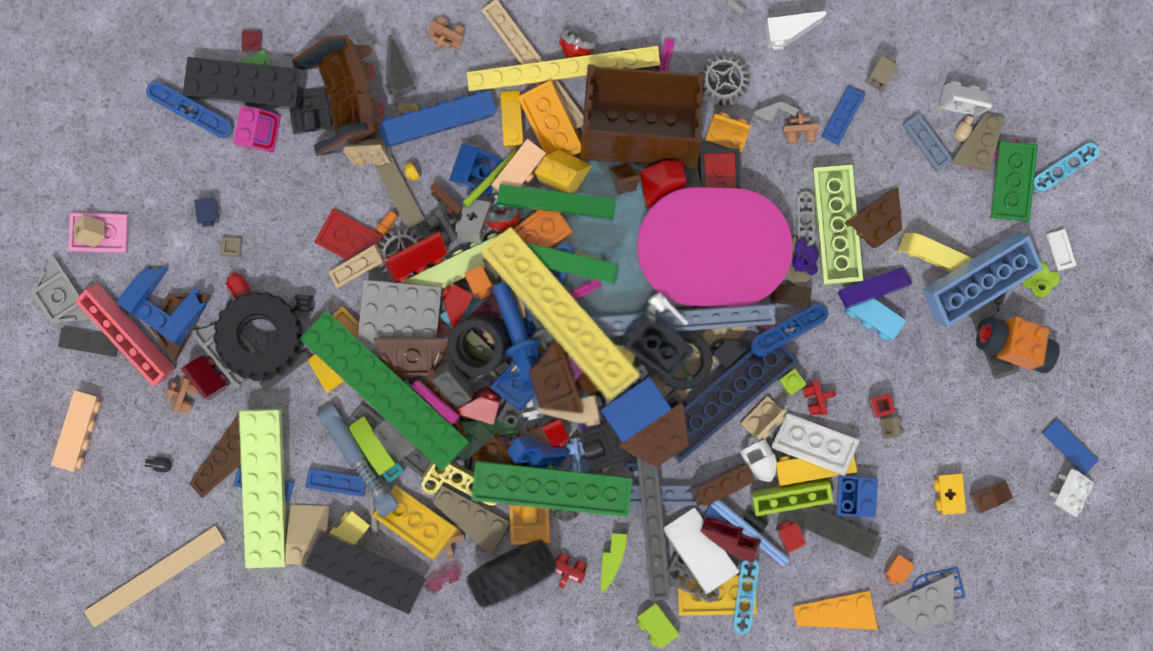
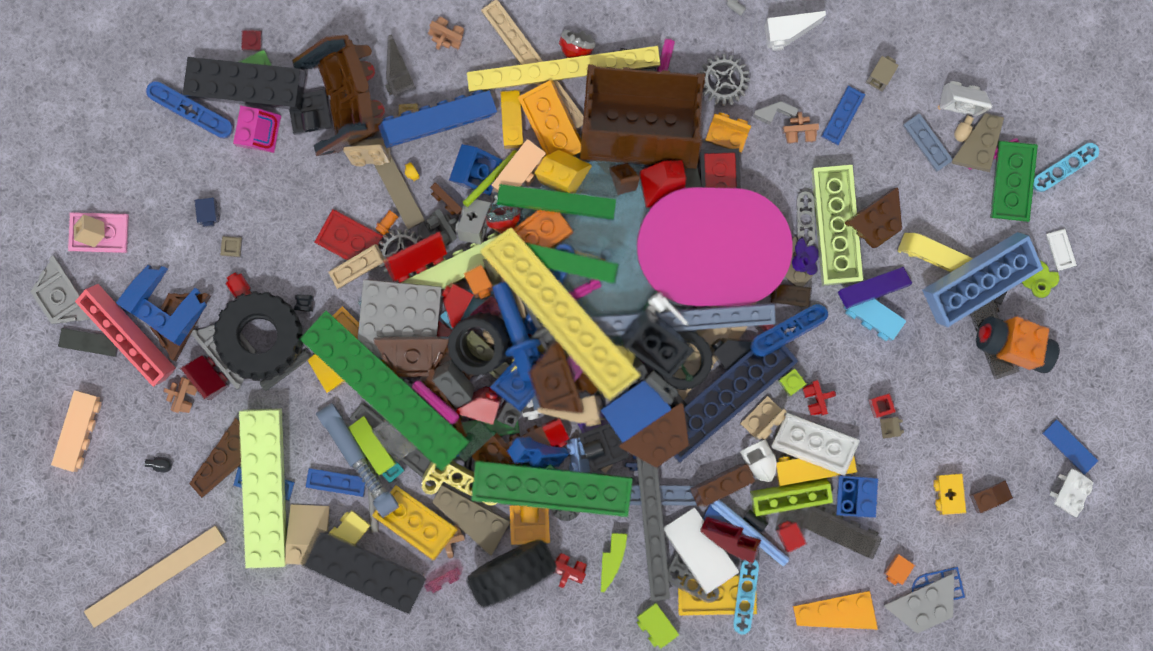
none -> dark grey bar [644,371,678,404]

